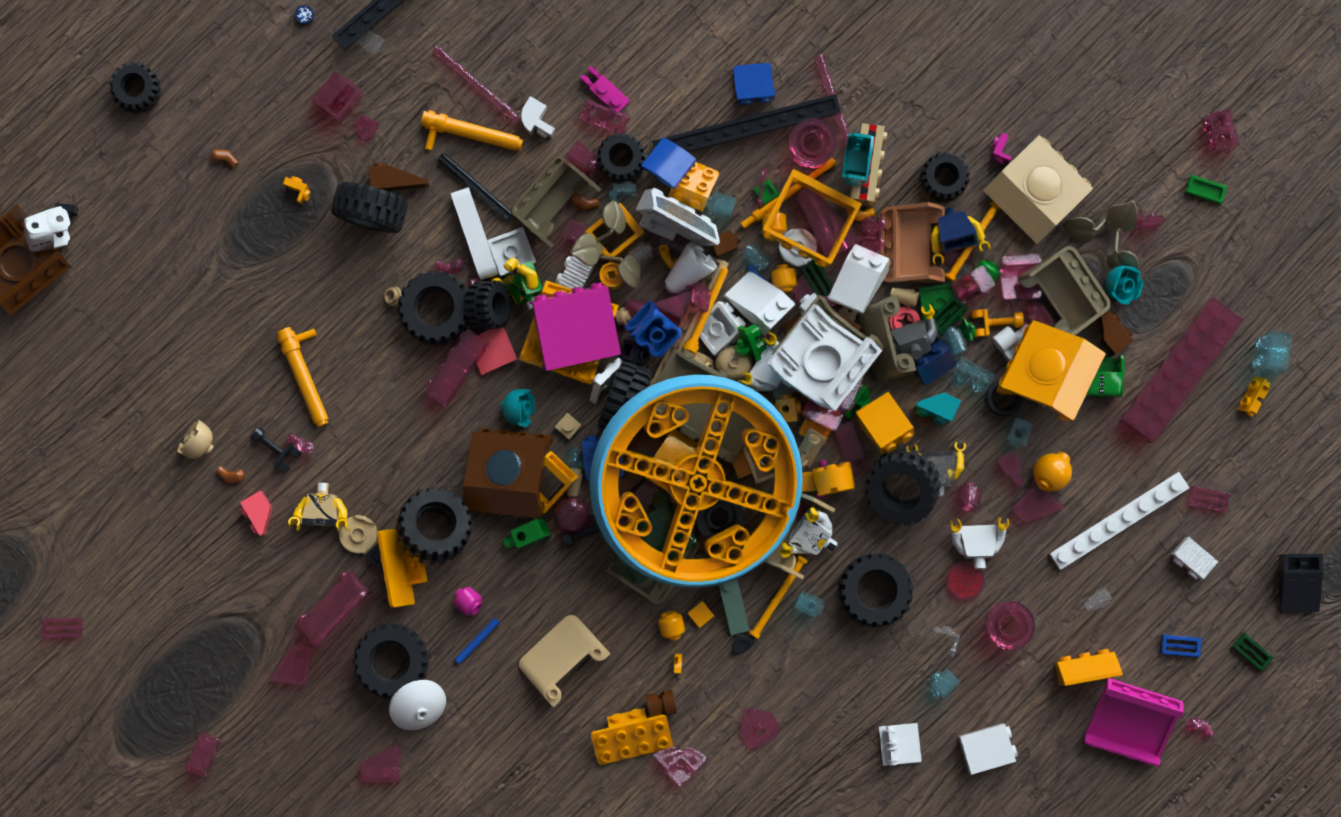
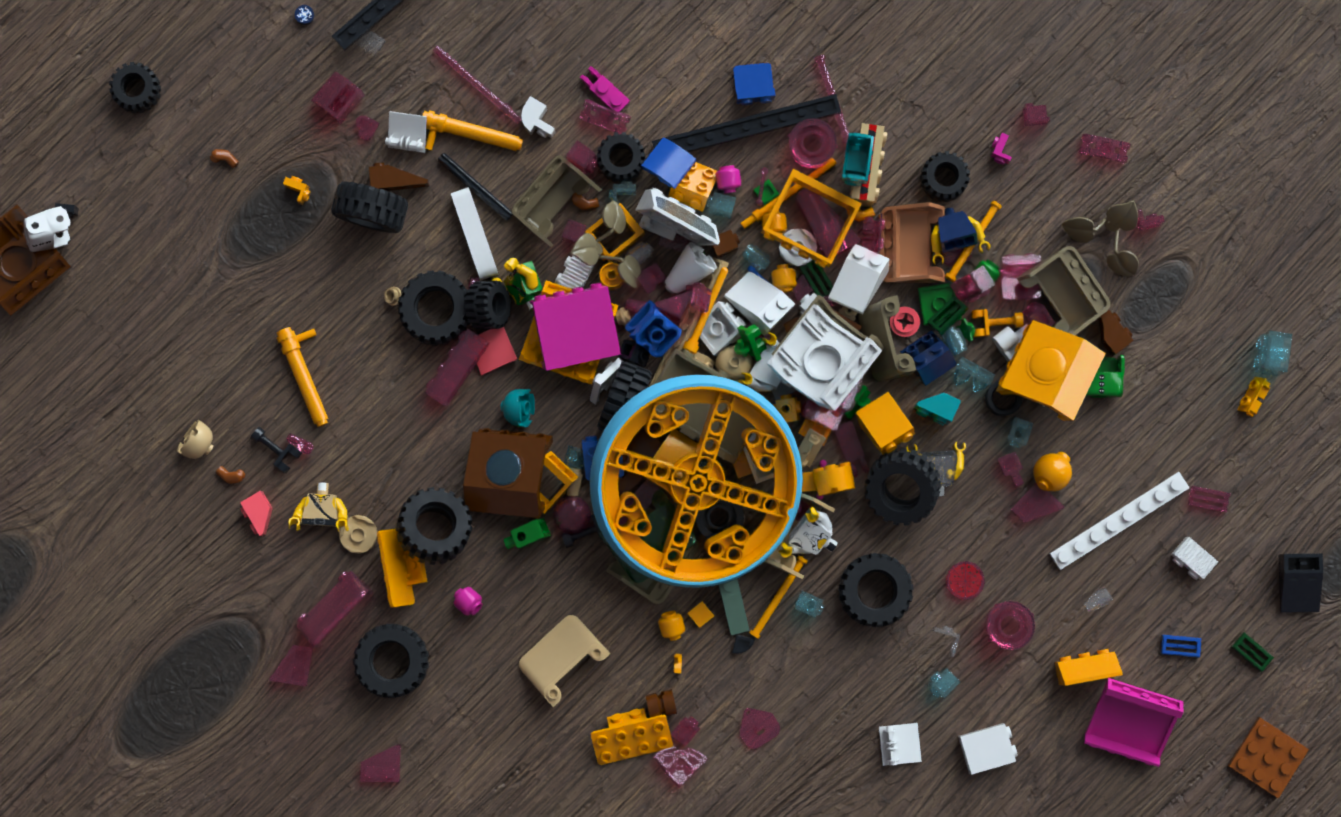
clear pink tile [42,617,83,638] -> none
clear pink piece [185,732,222,776] -> none
black plate [364,541,382,568] -> none
white dish [389,680,446,730] -> none
clear pink arm [435,258,464,275] -> none
blue bar [454,618,500,664] -> none
white plate [487,227,536,277] -> none
tan plate [555,413,582,440] -> none
light orange arm [659,245,678,270] -> none
tan cone [890,287,919,308] -> none
dark grey torso [891,304,938,360] -> none
white torso [949,517,1009,570] -> none
clear pink head [956,482,982,512] -> none
tan panel [983,135,1093,244] -> none
teal cylinder [1104,265,1143,305] -> none
clear pink brick [1119,297,1244,444] -> none
green tile [1185,174,1228,205] -> none
clear pink arm [1186,717,1215,738] -> none
clear pink brick [1202,108,1240,154] -> none
none -> white hinge [385,111,427,153]
none -> clear pink bracket [638,263,666,294]
none -> clear pink bracket [671,716,700,747]
none -> dark pink head [715,165,741,194]
none -> clear pink panel [1023,103,1050,126]
none -> clear pink plate [1079,134,1131,163]
none -> dark orange plate [1228,717,1309,798]

